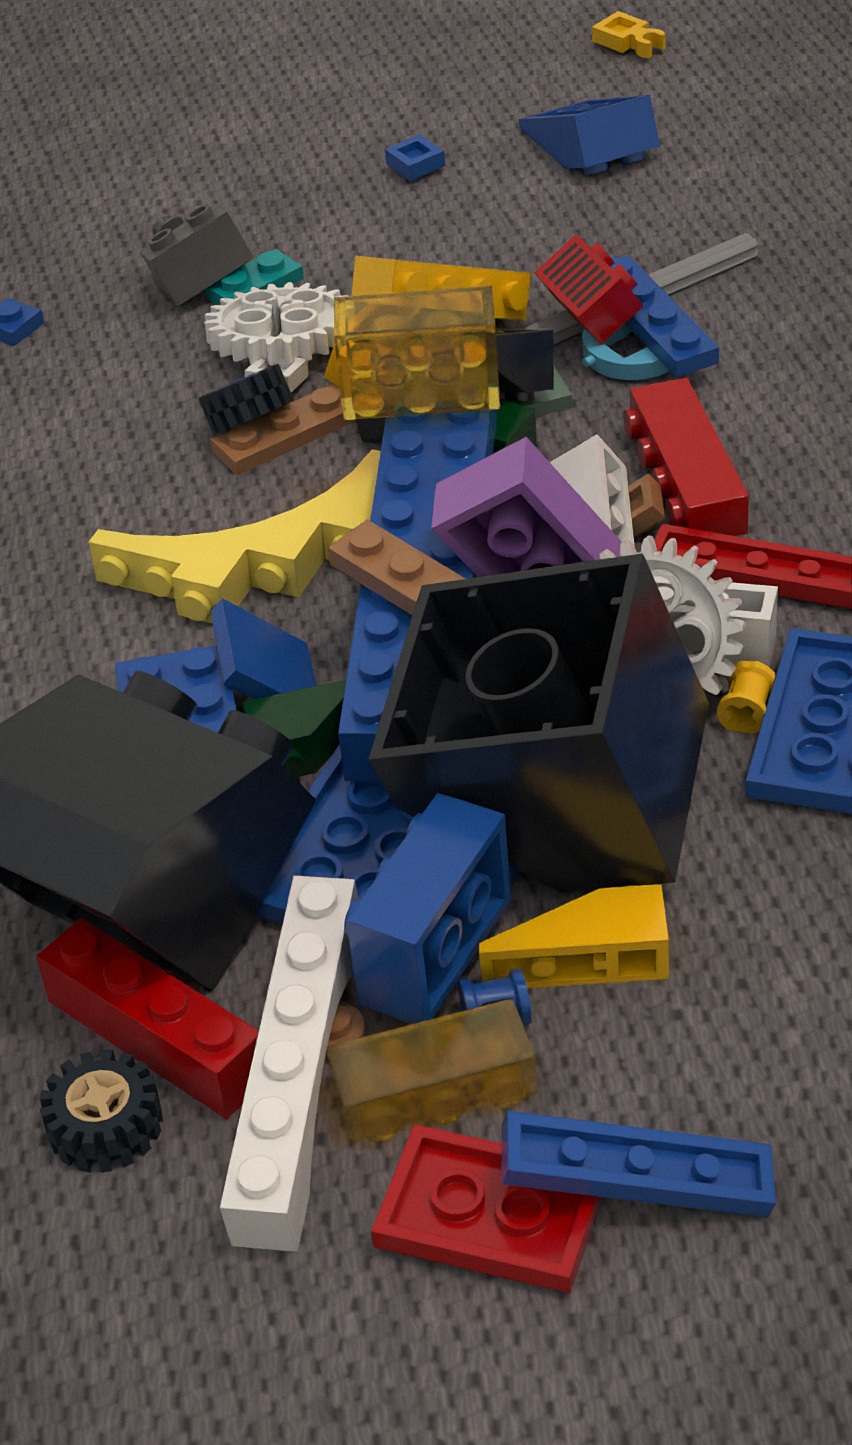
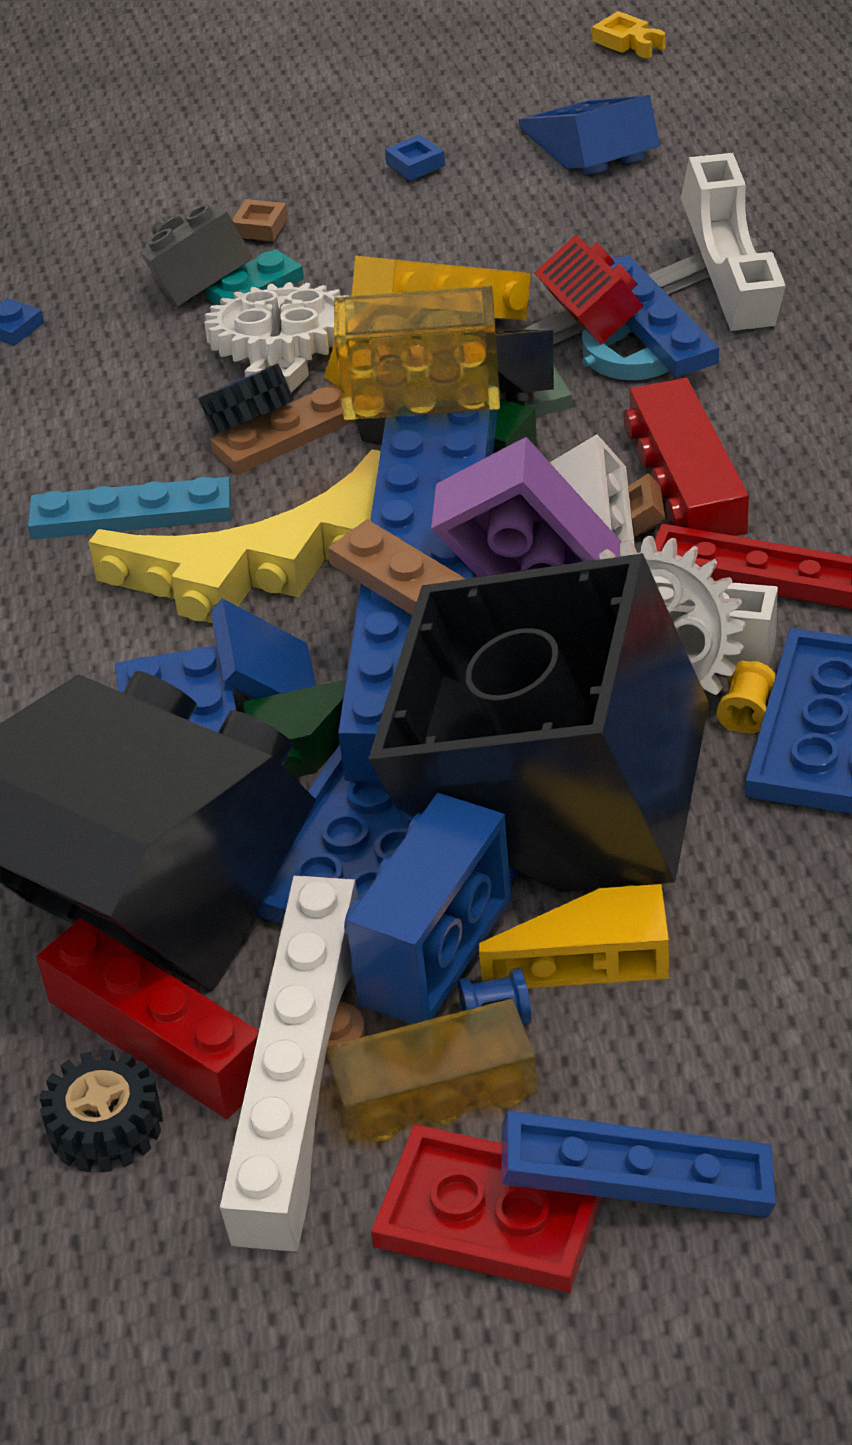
none -> dark azure plate [28,476,231,539]
none -> medium nougat plate [232,199,288,242]
none -> white arch [681,153,786,331]

